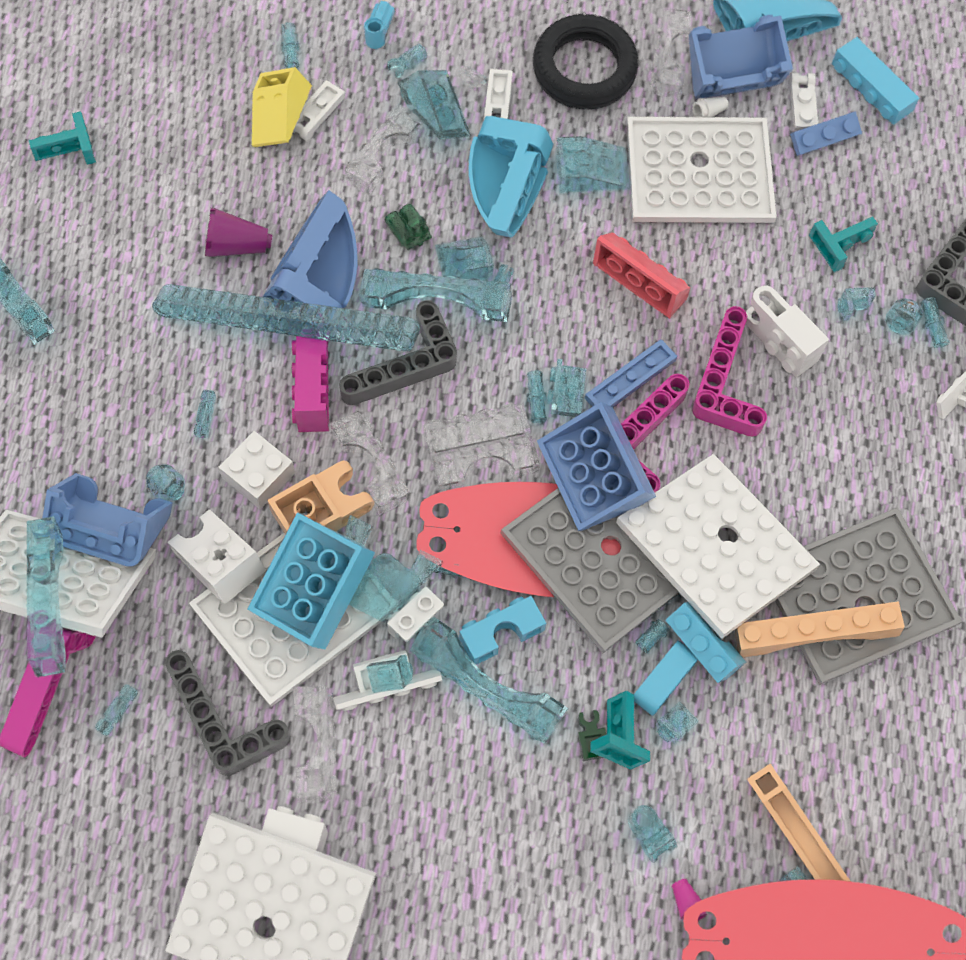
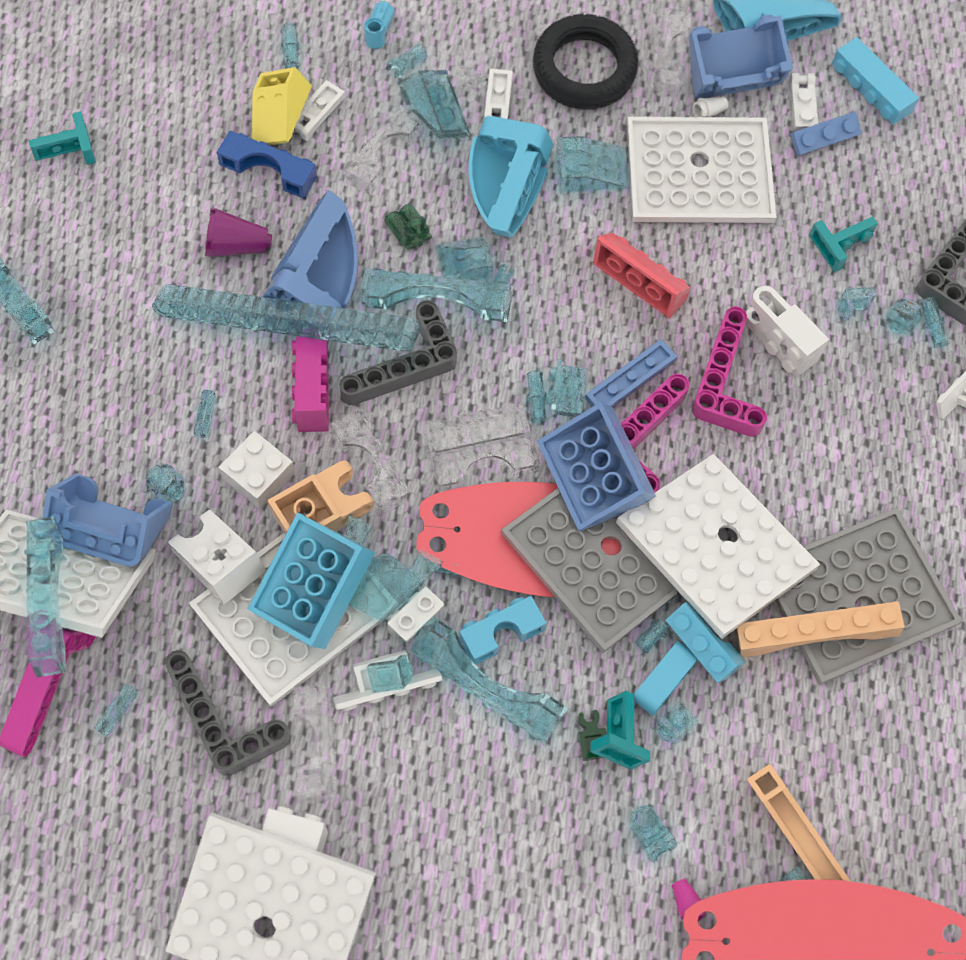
none -> blue arch [216,130,317,199]

